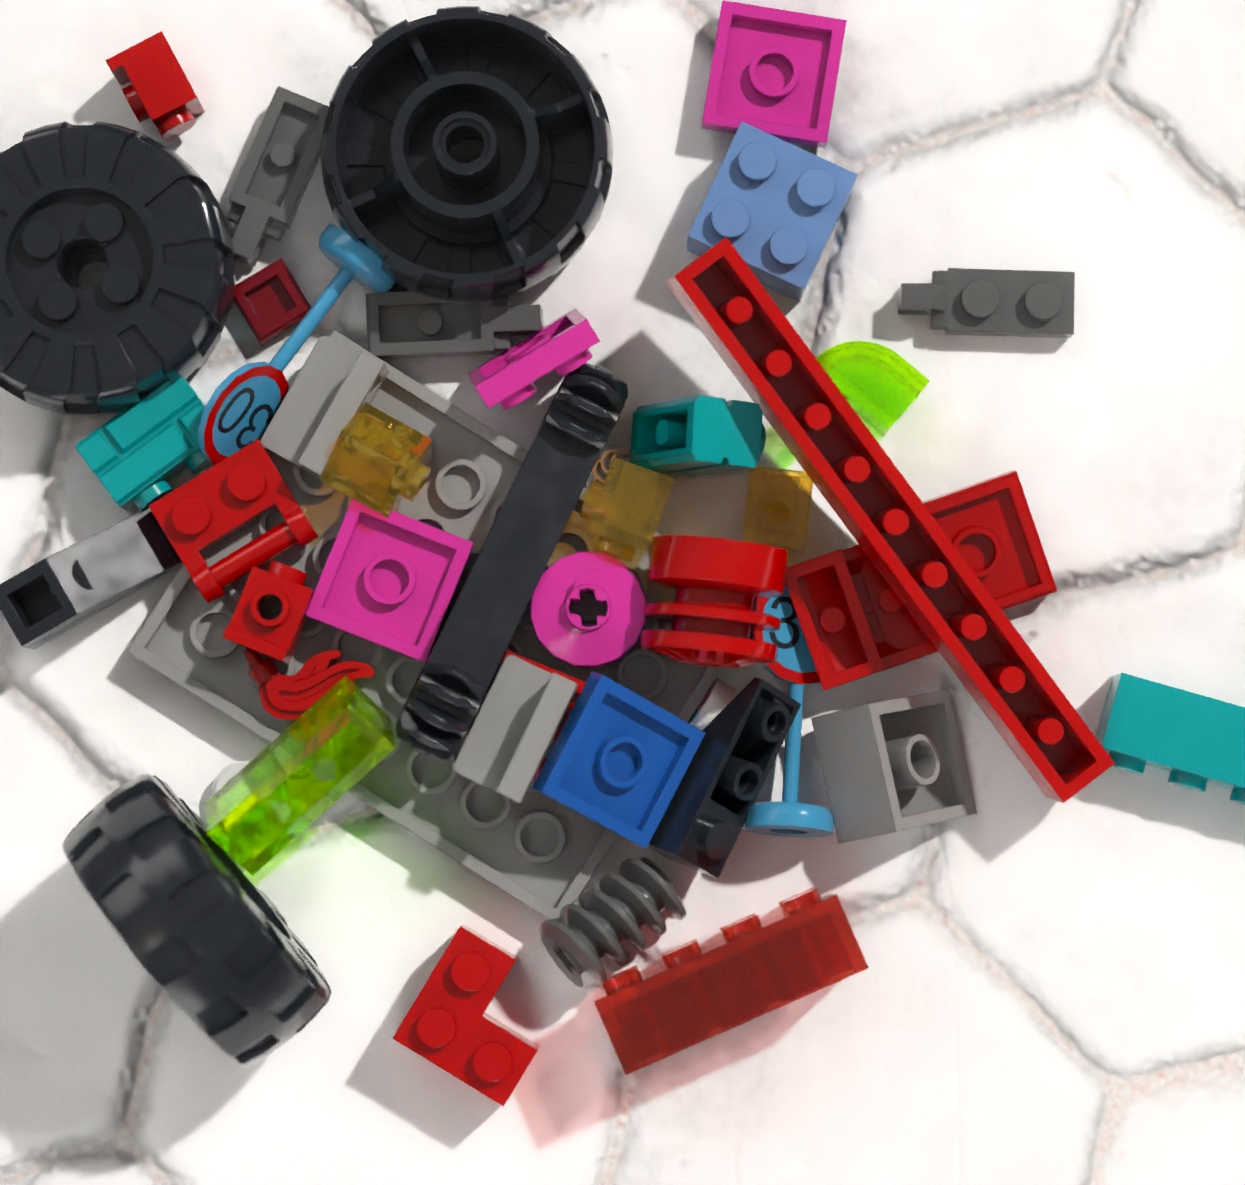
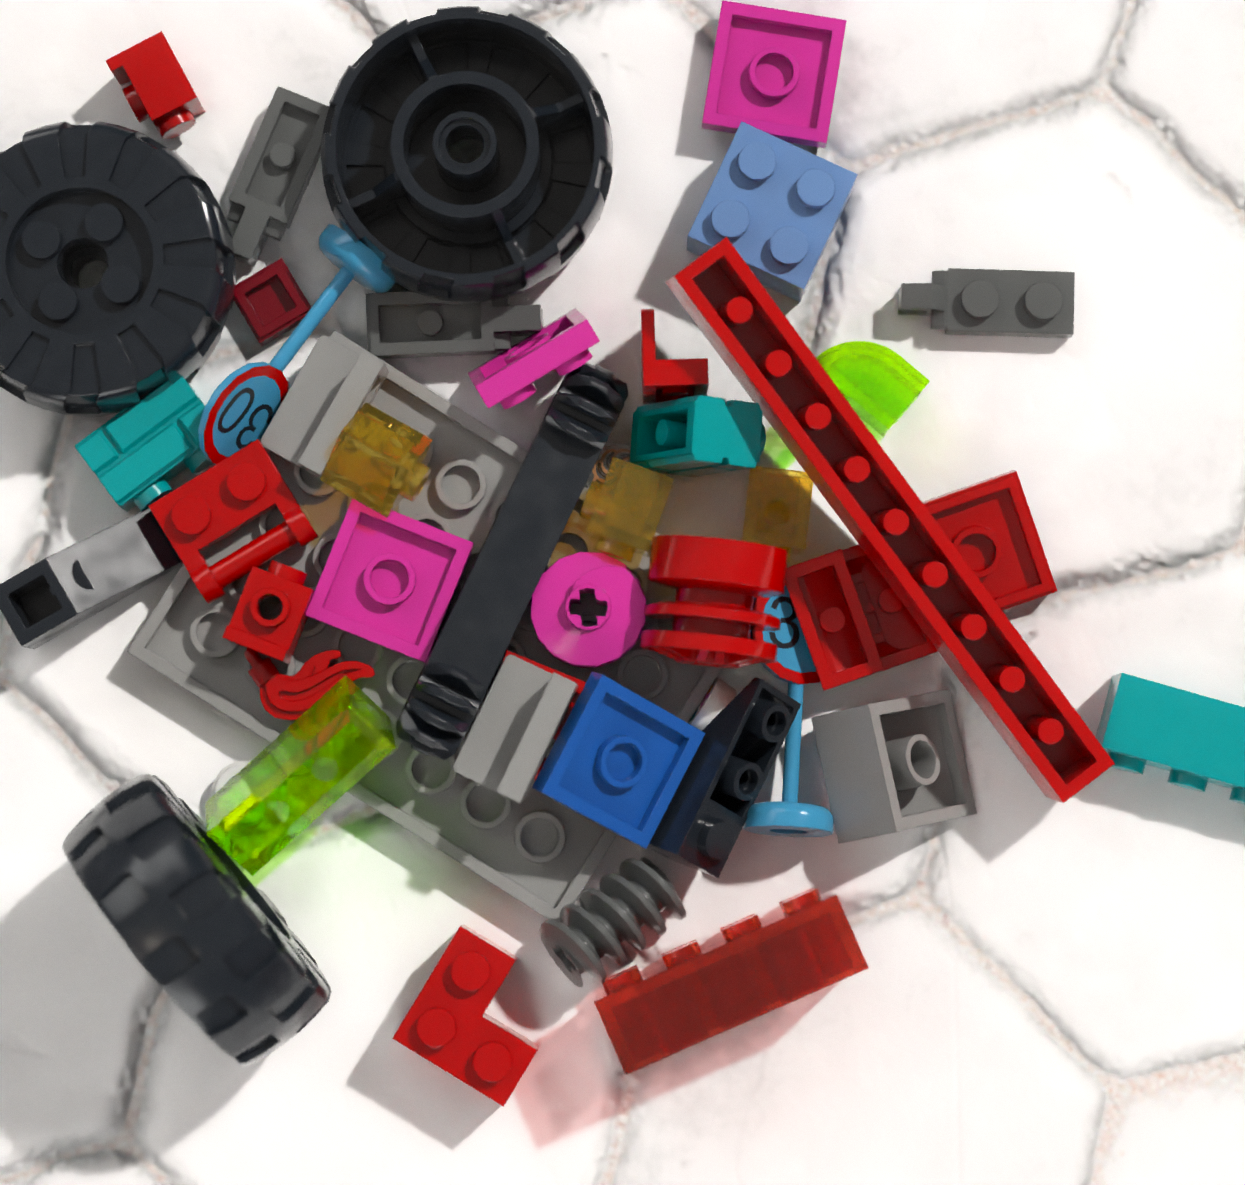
none -> red panel [641,309,709,404]

